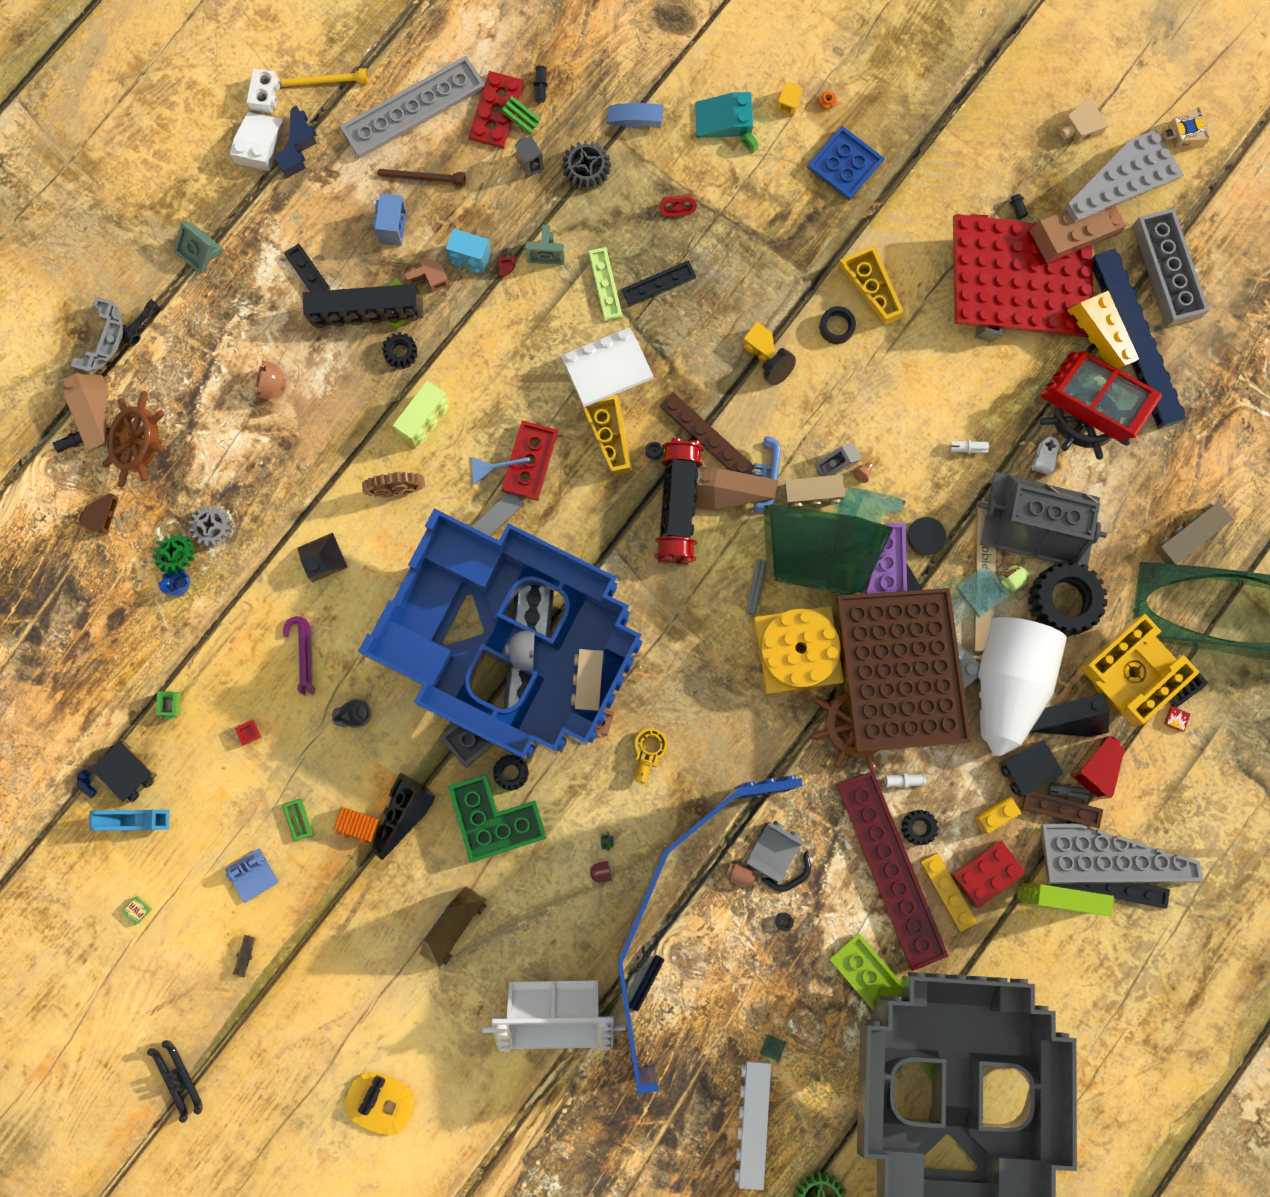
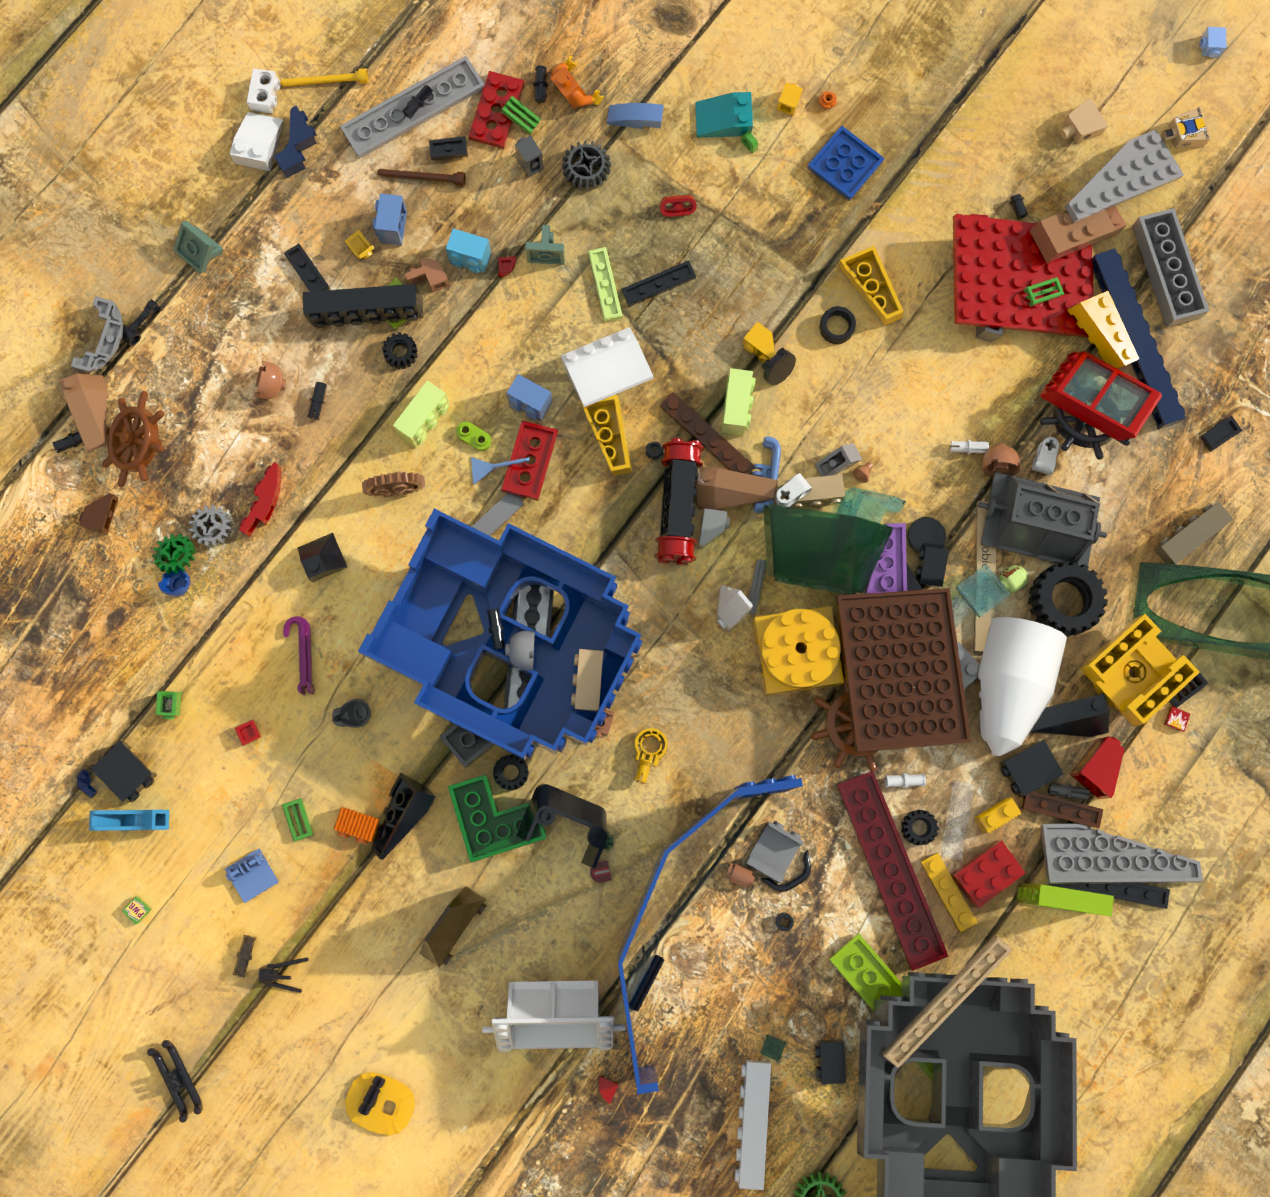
none -> red slope [239,462,281,537]
none -> black plant [259,958,309,993]
none -> black axle [307,382,327,420]
none -> yellow bracket [344,230,374,260]
none -> black axle [402,85,433,119]
none -> black plate [429,136,468,160]
none -> lime plate [456,421,492,451]
none -> black pin [487,608,506,650]
none -> medium blue brick [507,374,552,421]
none -> black windscreen [516,784,607,869]
none -> orange torso [550,56,604,110]
none -> red tile [599,1076,619,1104]
none -> light grey slope [698,508,730,549]
none -> white wedge [717,585,753,631]
none -> yellowish green brick [721,368,756,436]
none -> white piece [776,473,812,508]
none -> black brick [814,1039,846,1084]
none -> tan tile [882,935,1012,1068]
none -> black brick [915,543,949,587]
none -> clear plate [941,780,975,861]
none -> nougat cylinder [982,443,1020,477]
none -> bright green tile [1023,277,1064,307]
none -> light blue brick [1199,27,1227,58]
none -> black tile [1200,416,1243,452]

